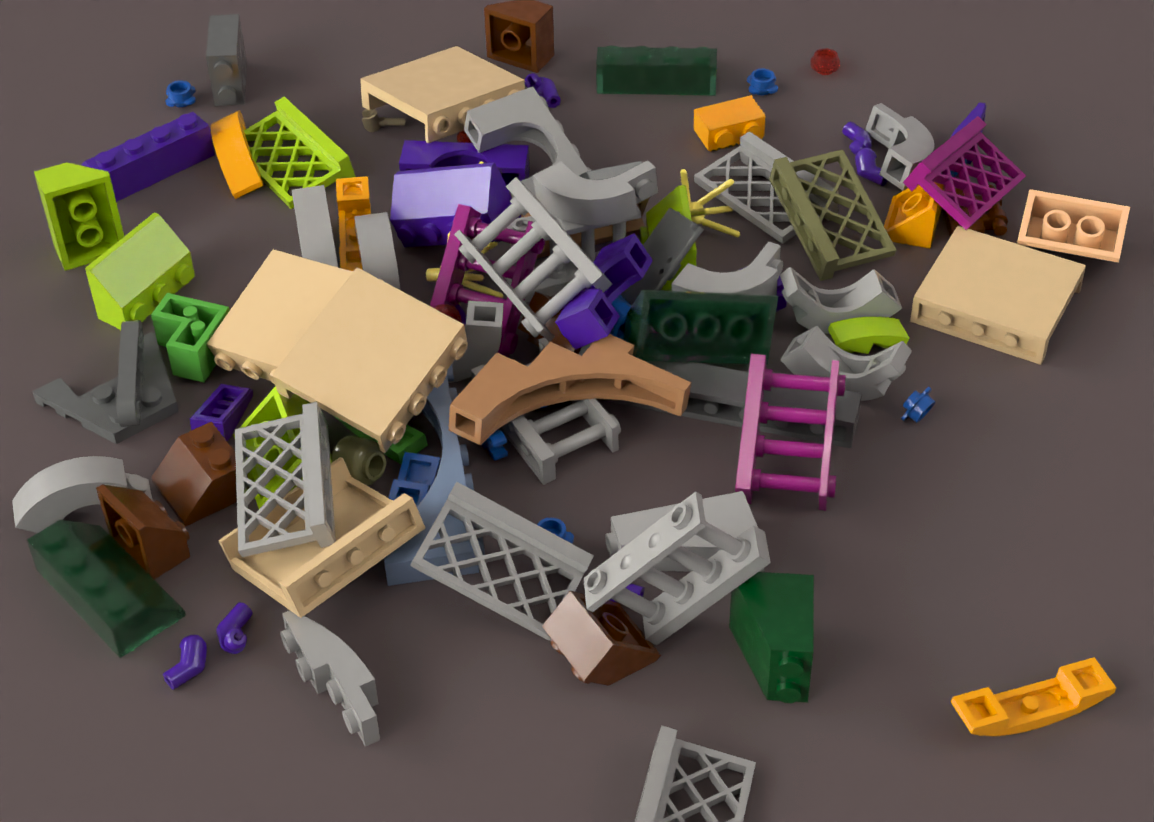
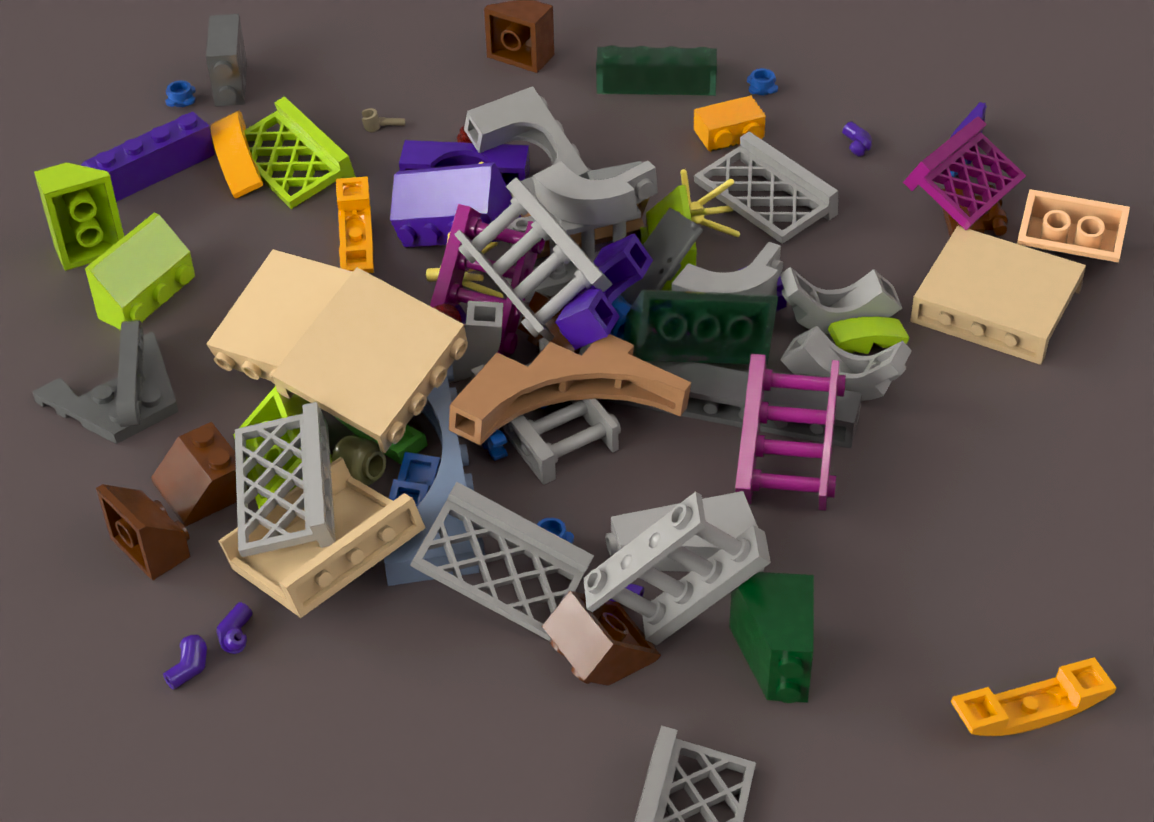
light grey arch [12,456,153,536] -> none
clear green slope [27,520,186,658] -> none
bright green brick [151,293,230,382] -> none
dark purple slope [190,384,253,442] -> none
light grey slope [280,610,380,746] -> none
light grey slope [292,185,338,267] -> none
light grey arch [354,212,401,290] -> none
tan panel [360,46,525,143] -> none
dark purple arm [525,73,561,108] -> none
olive fence [769,149,896,281] -> none
clear red plate [810,48,840,75] -> none
dark purple arm [855,148,888,186] -> none
light grey arch [865,103,934,191] -> none
light orange slope [884,182,945,249] -> none
blue plate [901,387,936,423] -> none

